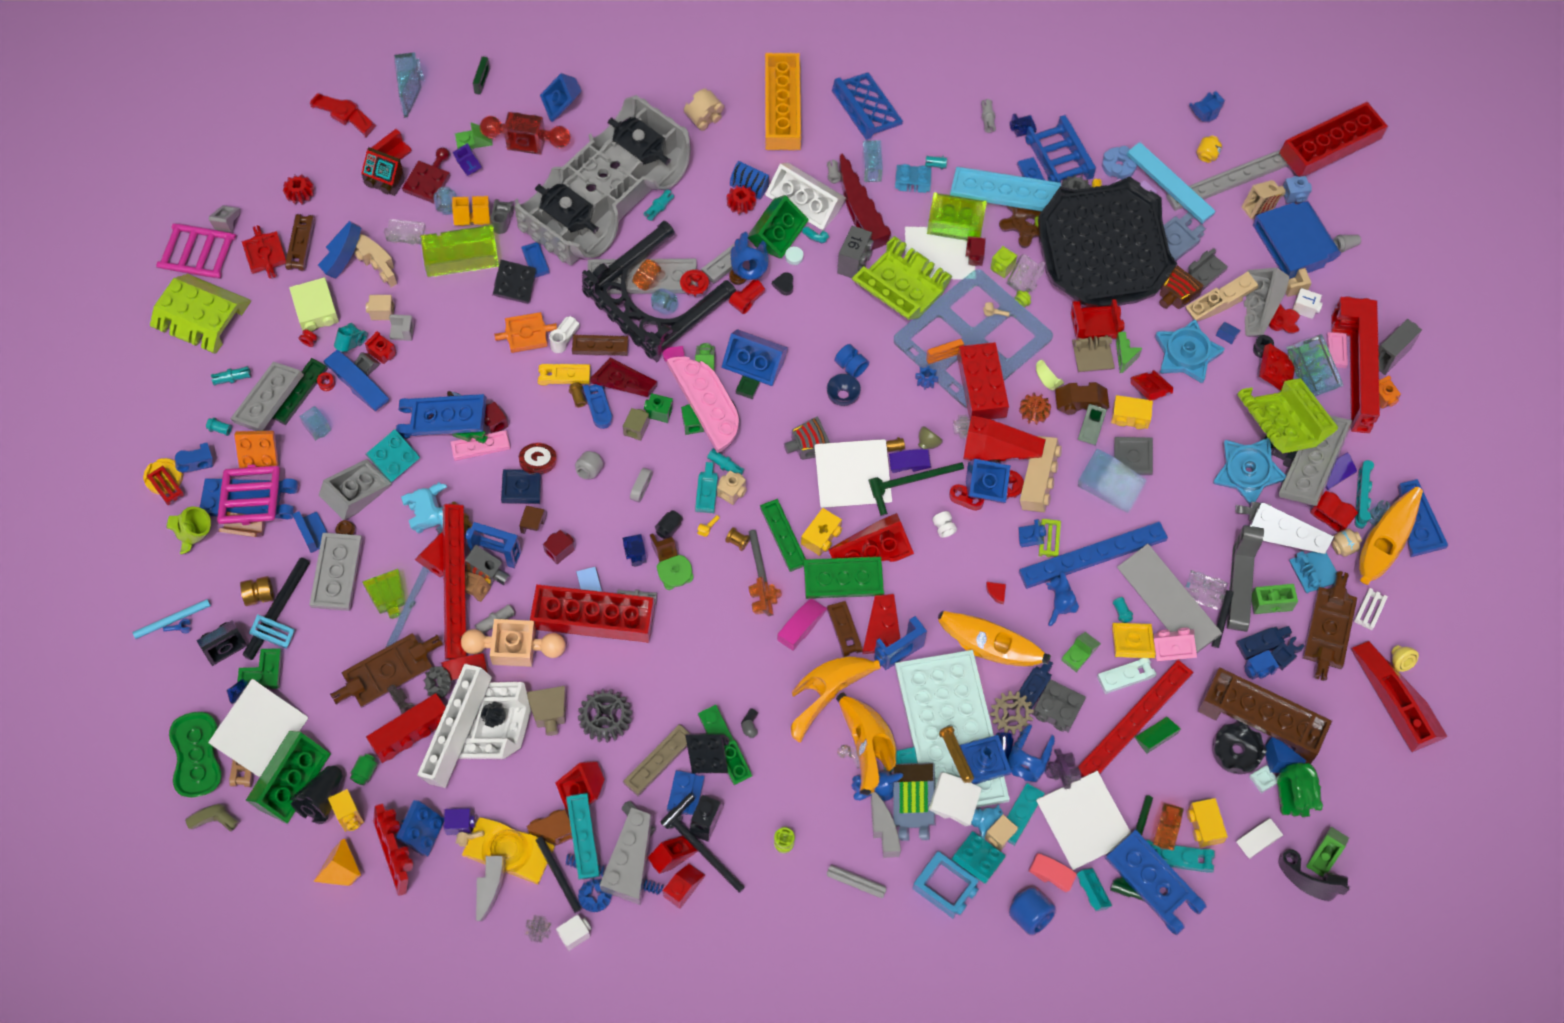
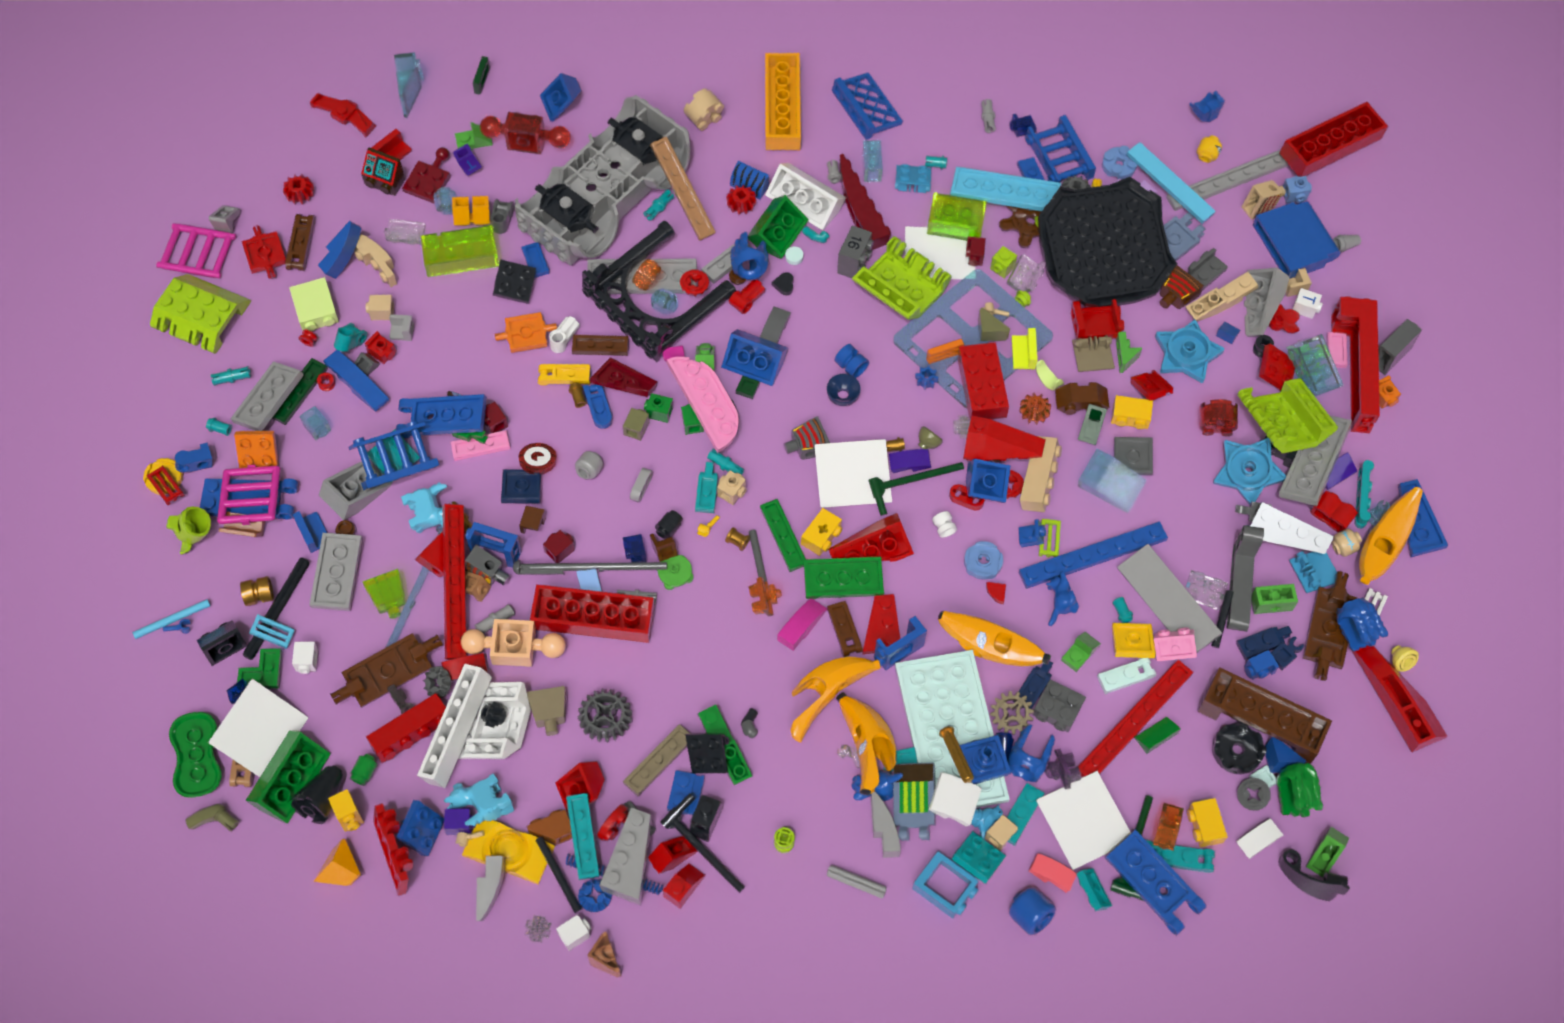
none -> white brick [292,642,318,674]
none -> blue fence [348,421,439,490]
none -> medium azure animal [444,773,514,826]
none -> dark grey bar [513,560,667,575]
none -> nougat slope [587,932,621,978]
none -> red tile [597,804,629,841]
none -> medium nougat tile [650,136,716,241]
none -> dark grey slope [760,307,791,344]
none -> medium blue plate [964,541,1003,580]
none -> olive slope [978,308,1010,341]
none -> neon yellow panel [1011,328,1037,369]
none -> clear red brick [1200,399,1238,436]
none -> dark grey gear [1237,778,1271,811]
none -> blue piece [1336,597,1388,651]

